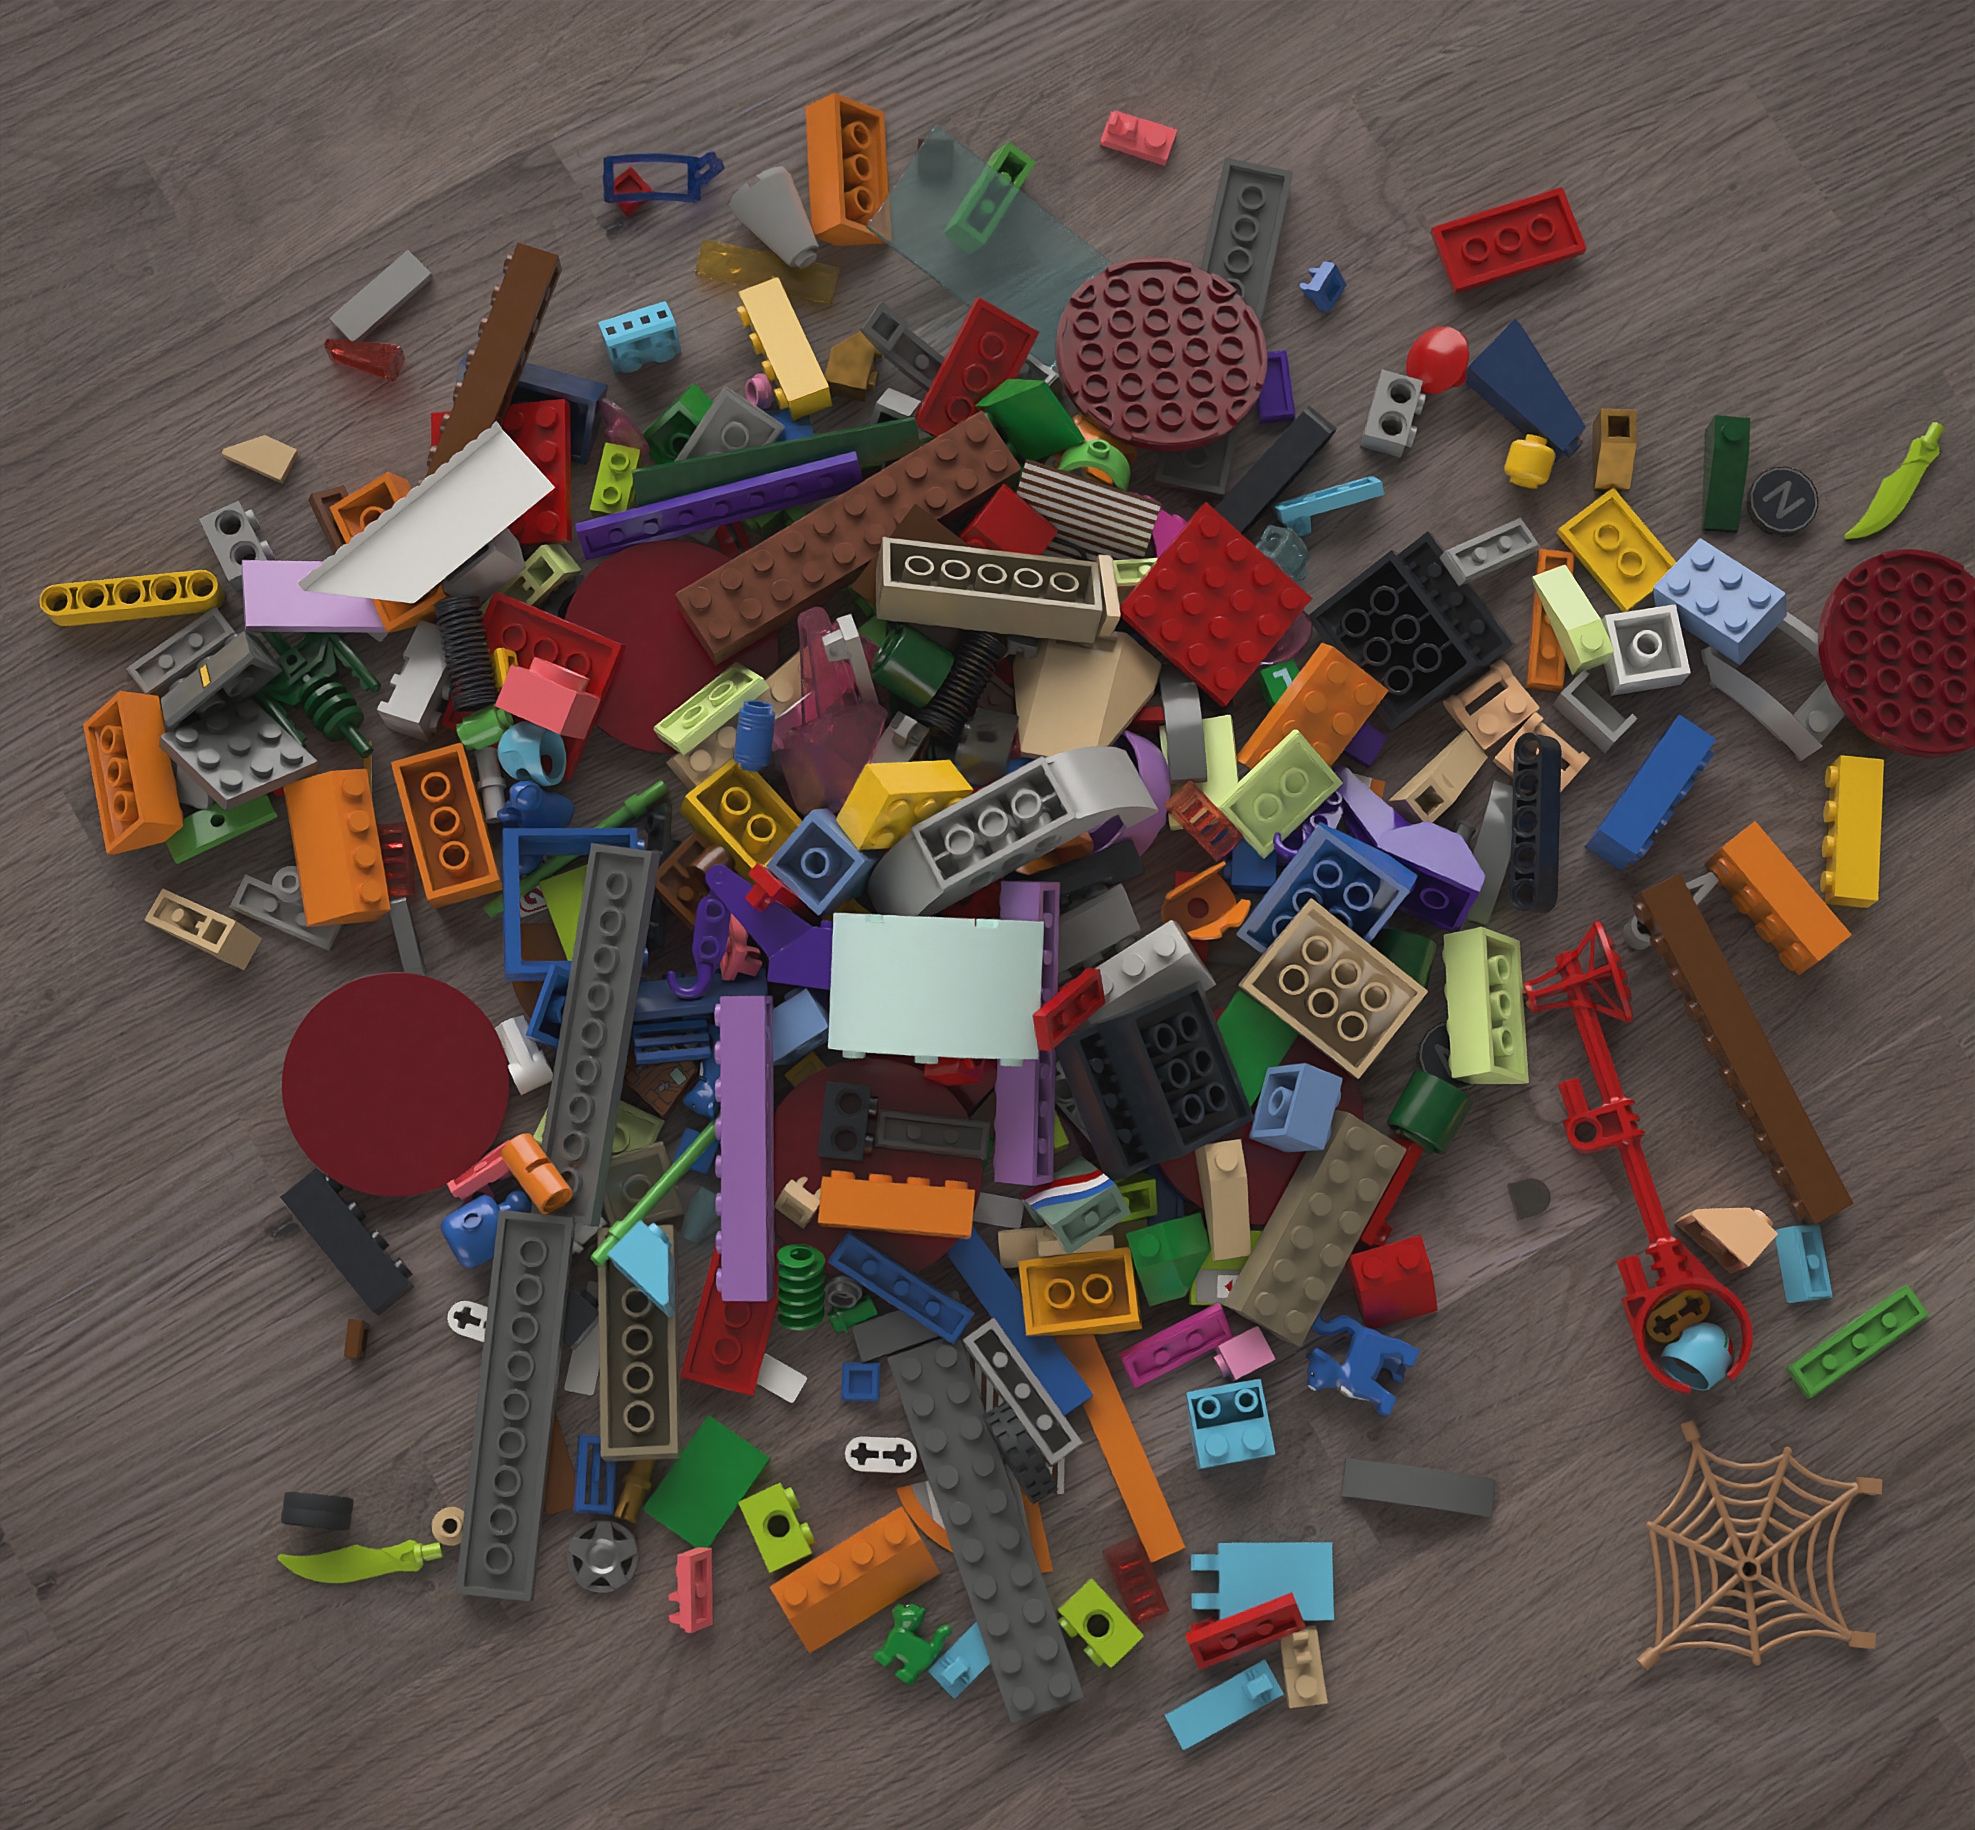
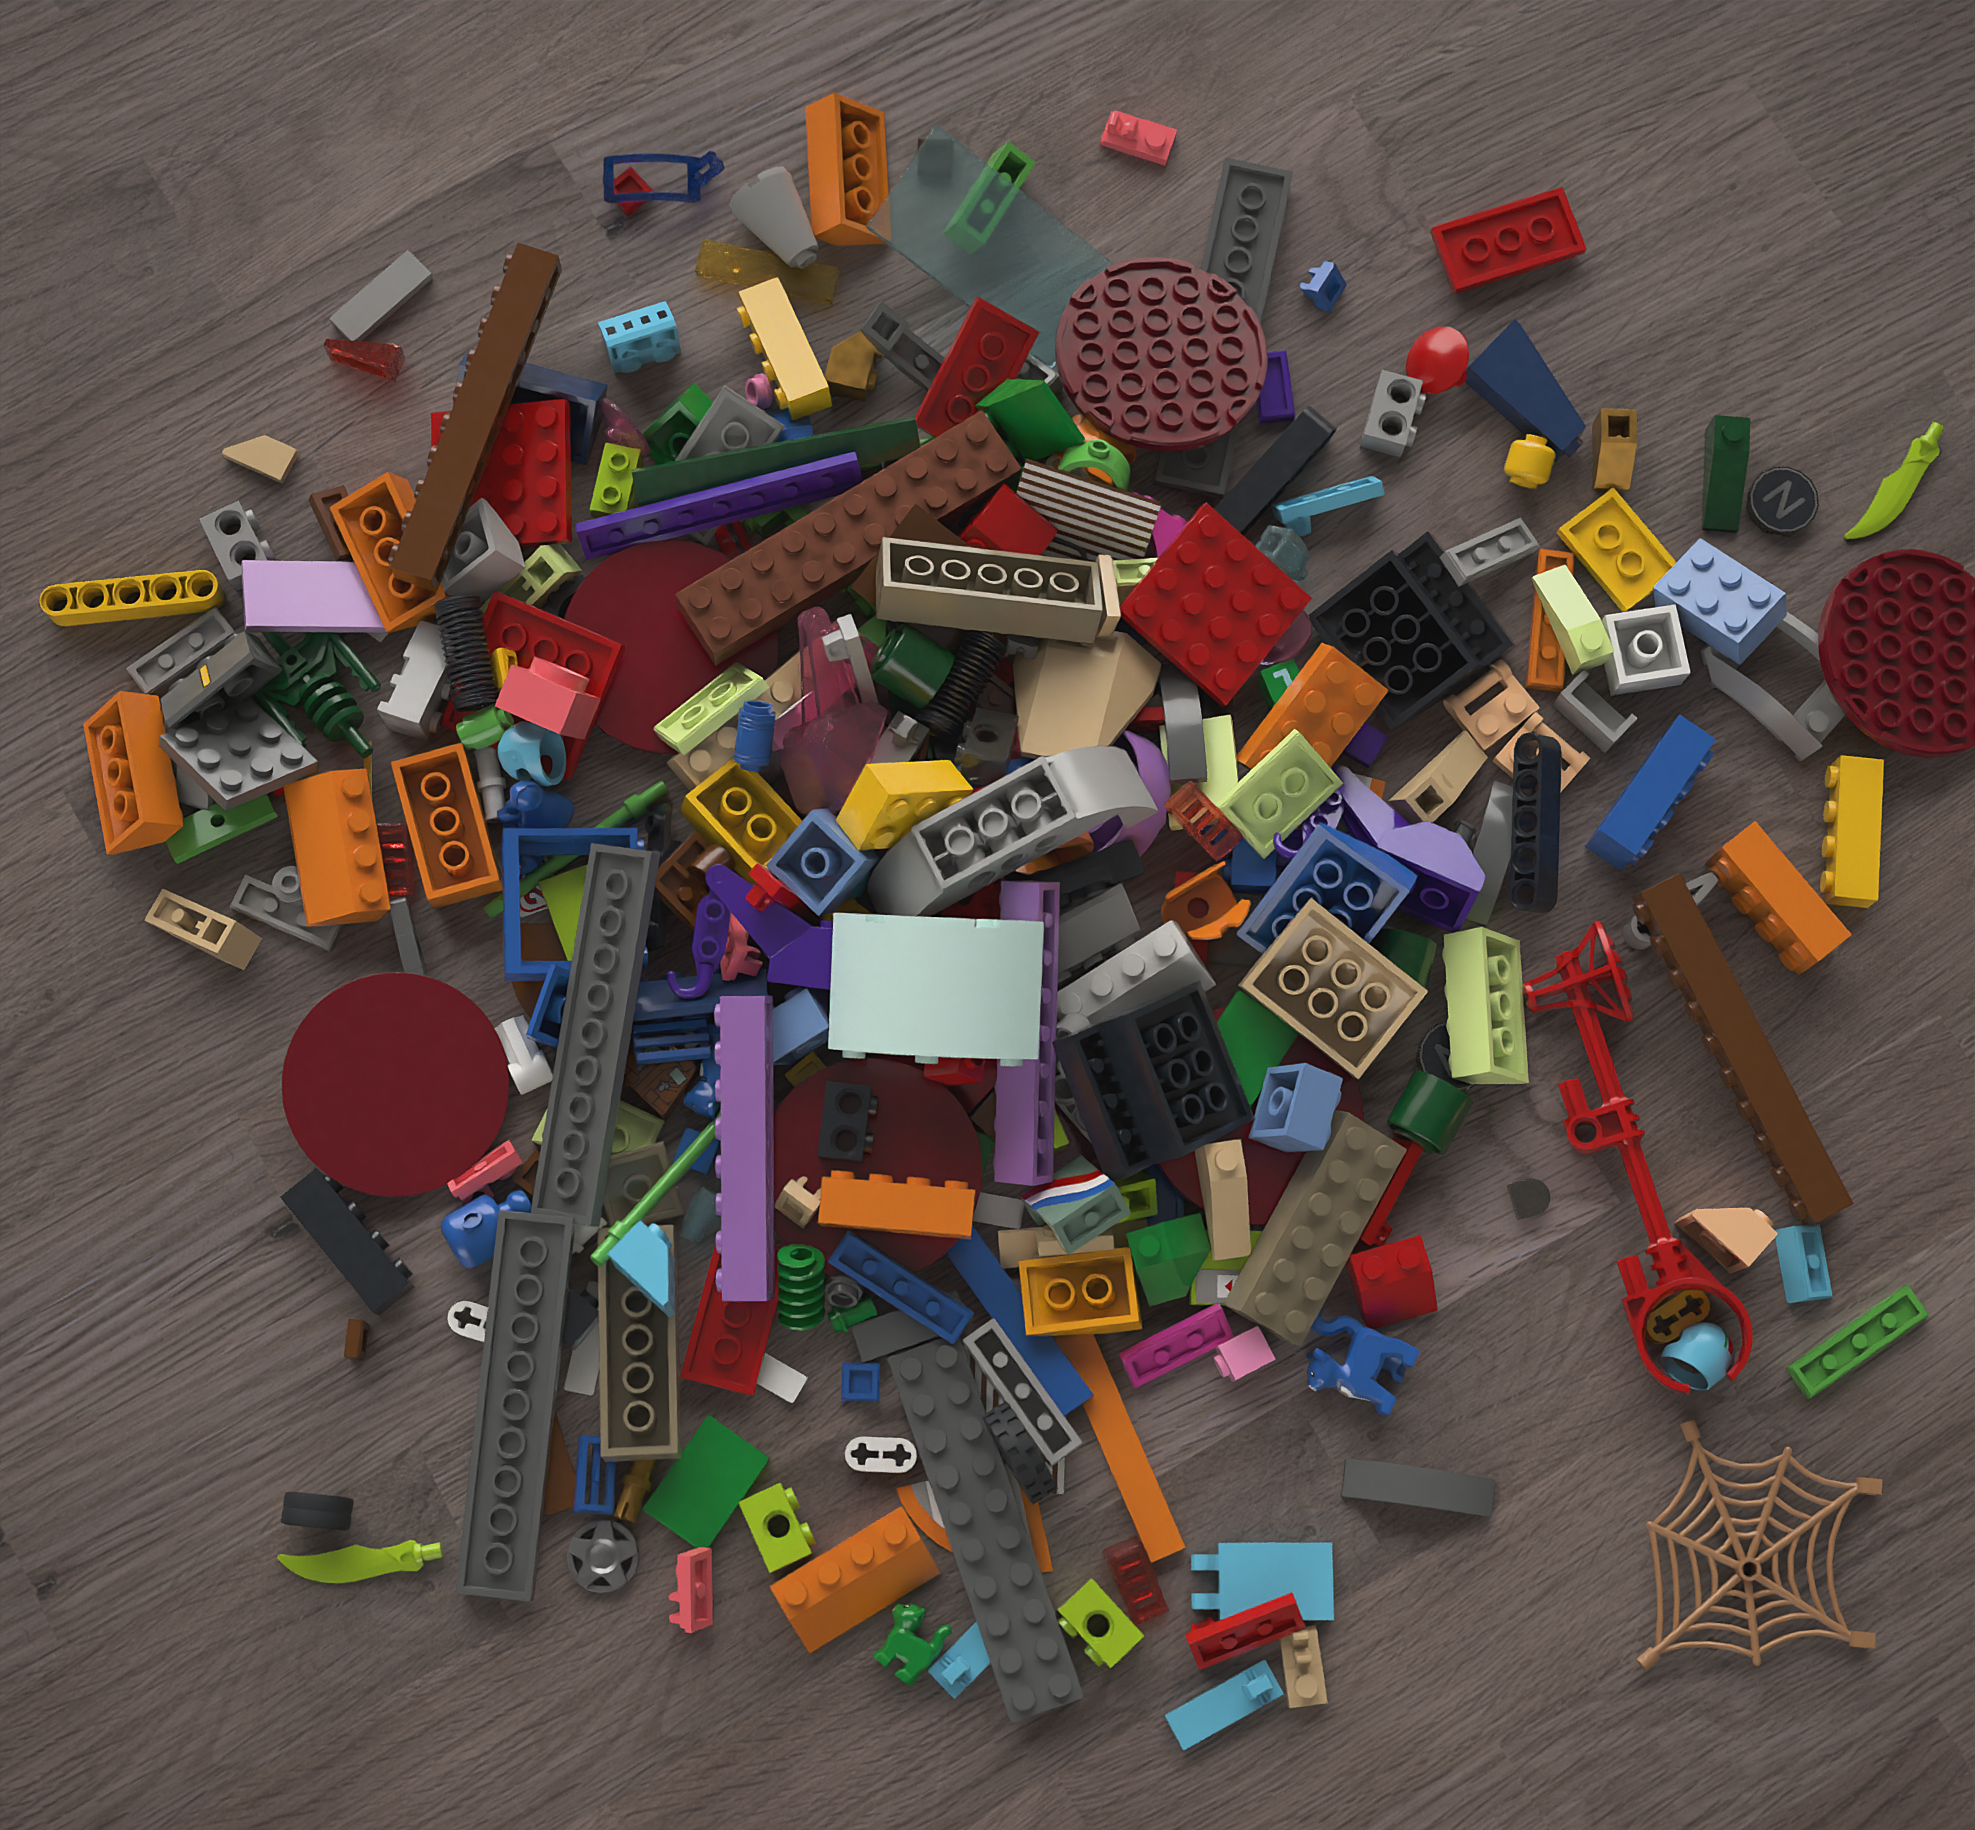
white sticker [298,420,555,603] -> none
tan plate [432,1507,465,1546] -> none
orange pin [500,1133,573,1215] -> none
light grey brick [869,388,921,425] -> none
dark grey tile [874,1109,990,1160] -> none
red hinge [1032,968,1106,1051] -> none
medium azure slope [1186,1379,1276,1470] -> none

